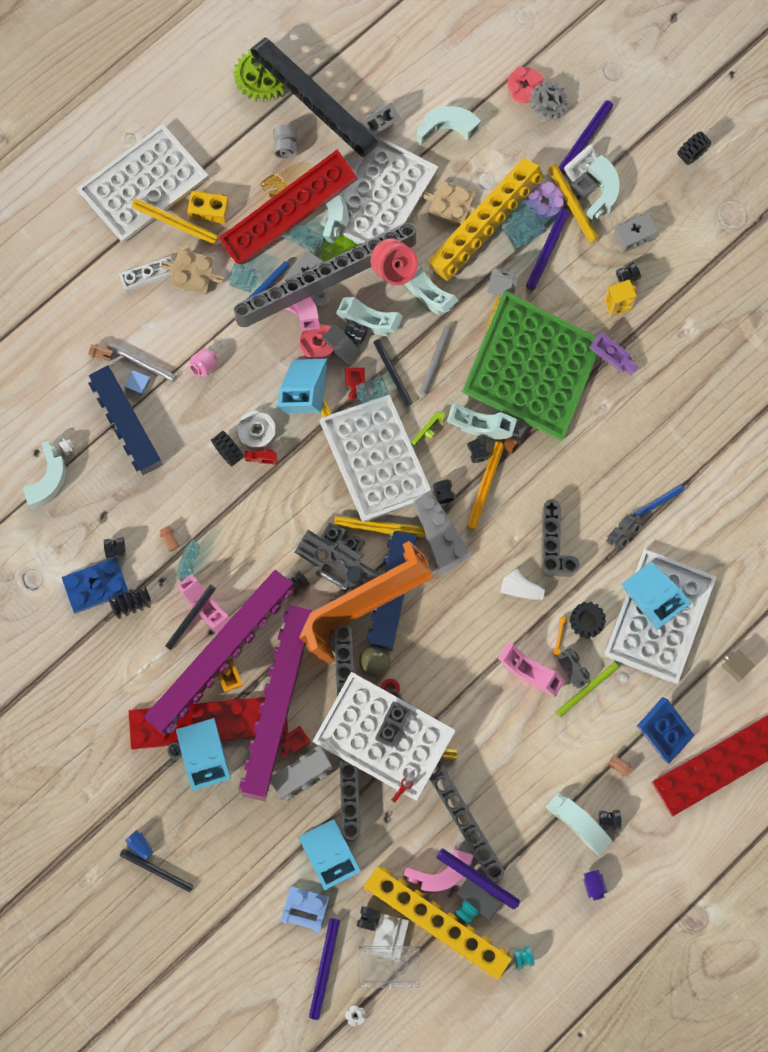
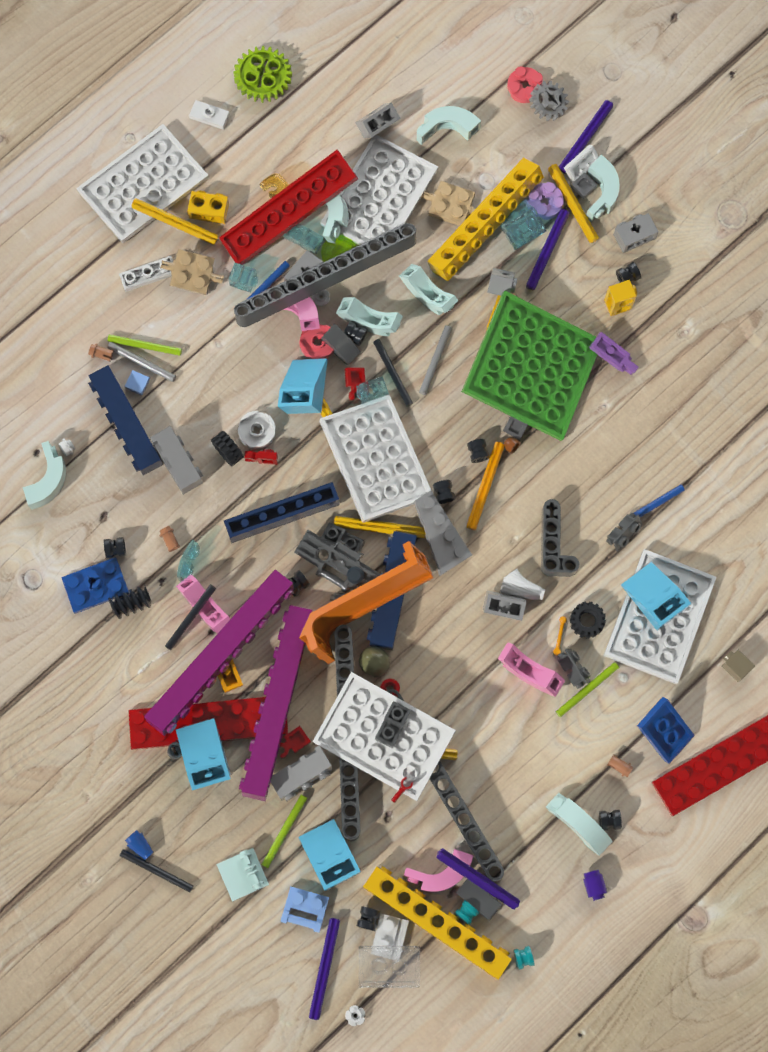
bright pink head [189,349,217,377] -> none
black beam [250,37,378,157] -> none
light grey wheel [273,125,297,159] -> none
coral wheel [370,239,419,286] -> none
lime piece [411,411,446,447] -> none
light aqua arch [447,404,517,439] -> none
black tyre [677,131,712,165] -> none
none -> lime bar [107,334,182,356]
none -> light grey wedge [150,426,203,495]
none -> white plate [189,100,230,129]
none -> light aqua hinge [216,848,269,902]
none -> dark blue brick [223,482,340,544]
none -> lime bar [261,795,307,868]
none -> light grey brick [483,590,526,621]

